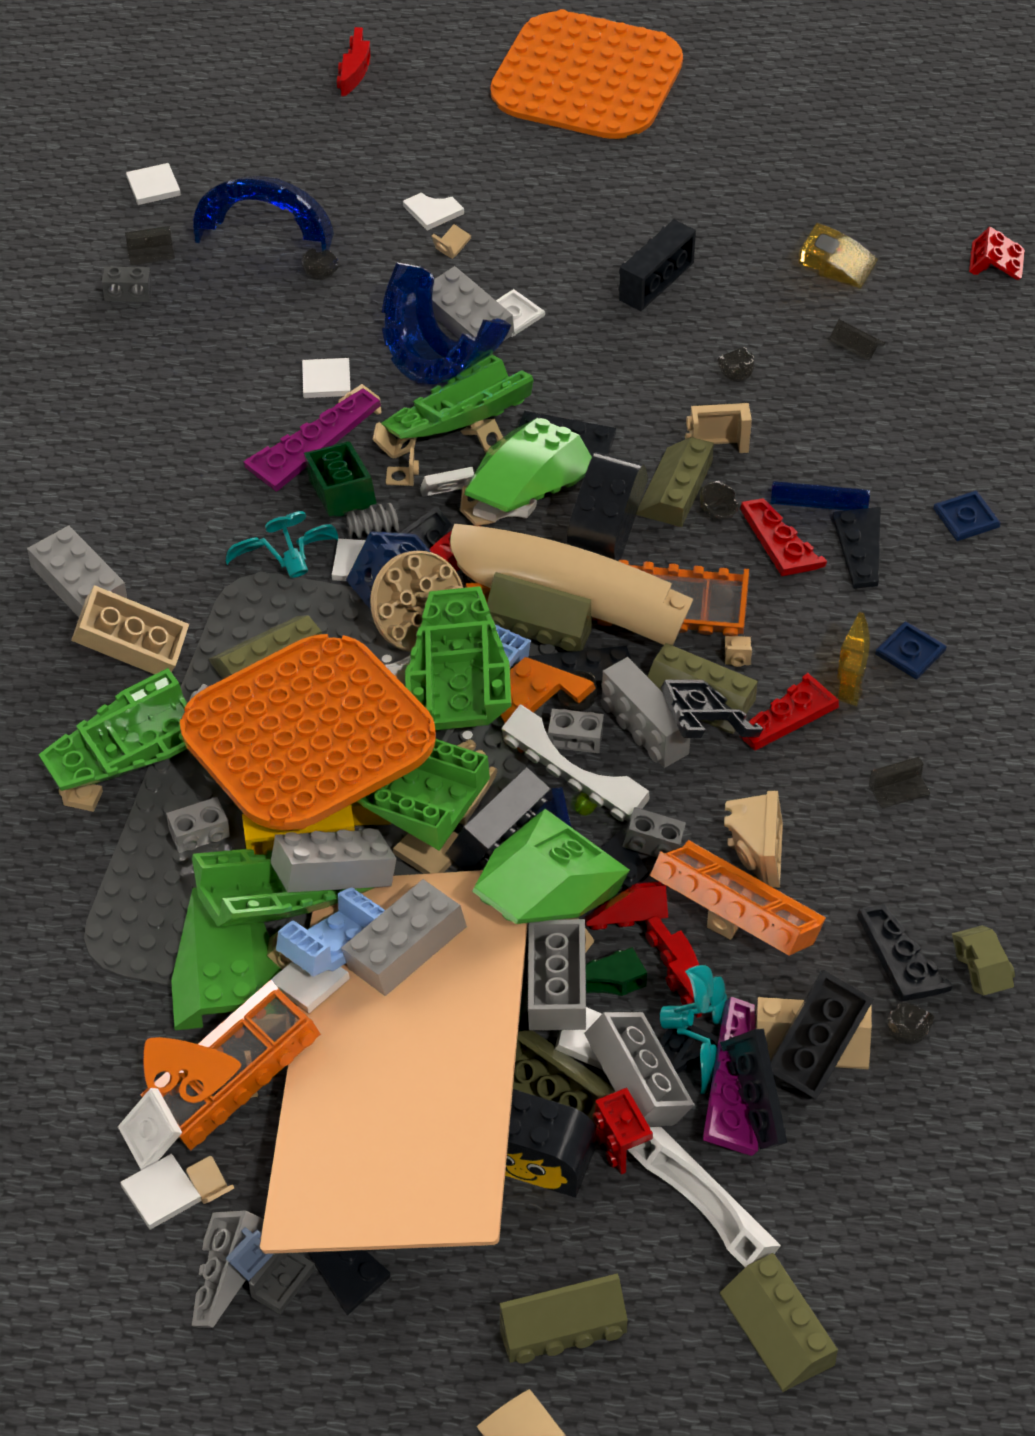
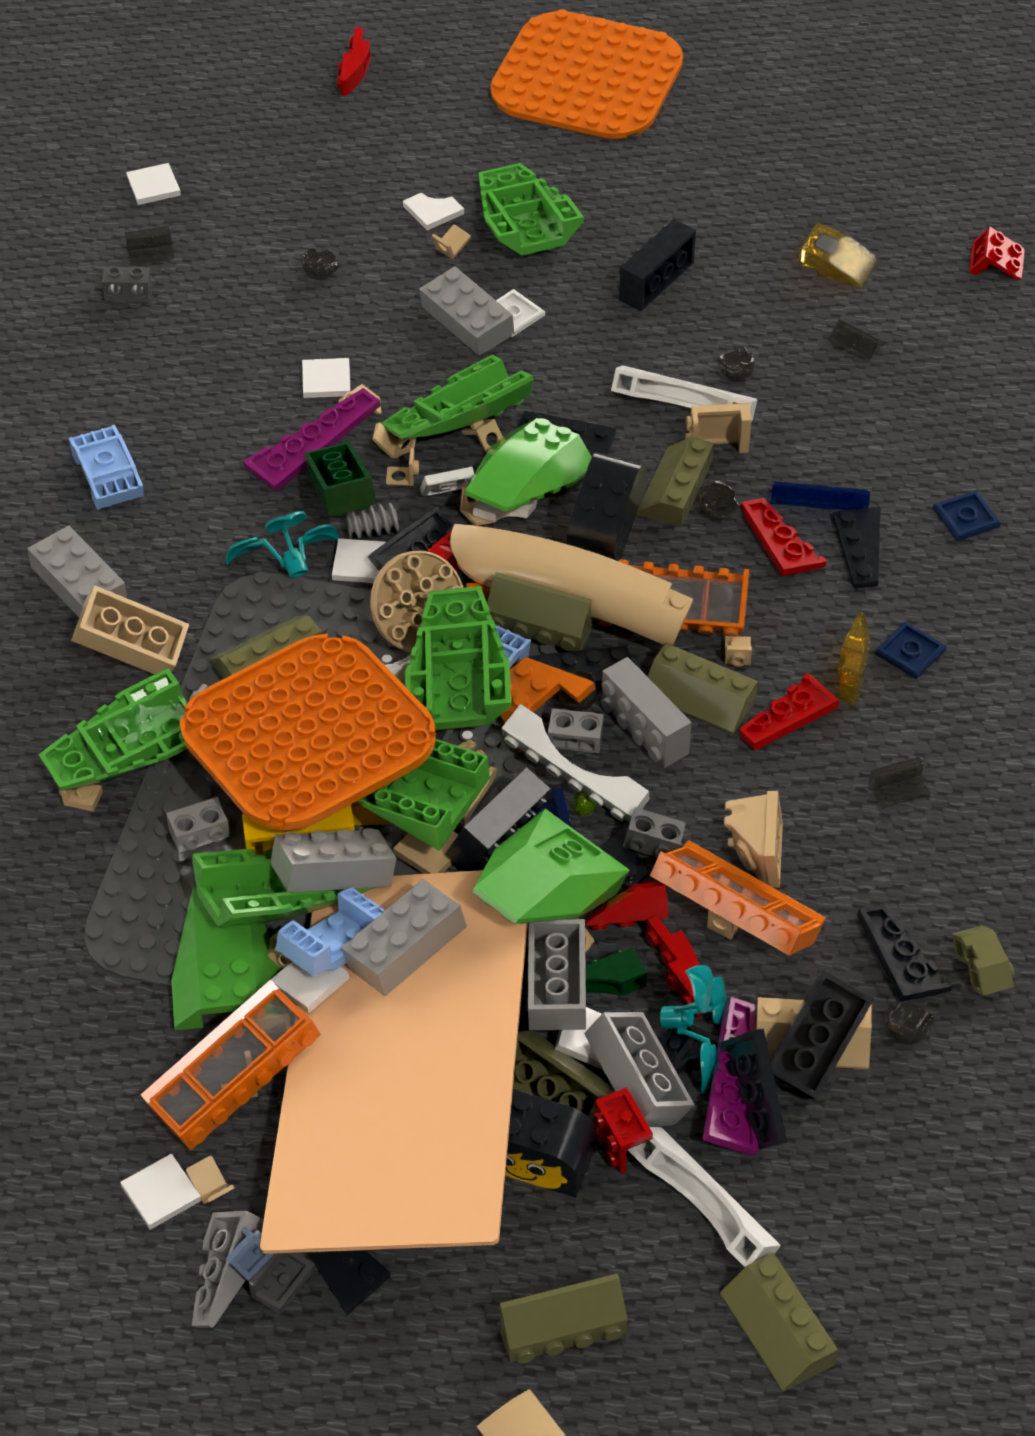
white tile [118,1088,182,1170] -> none
orange piece [144,1037,241,1103] -> none
clear blue windscreen [193,176,334,258] -> none
dark blue bracket [346,532,432,610] -> none
clear blue windscreen [382,262,512,384] -> none
black wing [661,680,763,738] -> none
none -> light blue plate [69,425,144,510]
none -> bright green wedge [479,163,584,255]
none -> white arch [611,365,757,420]

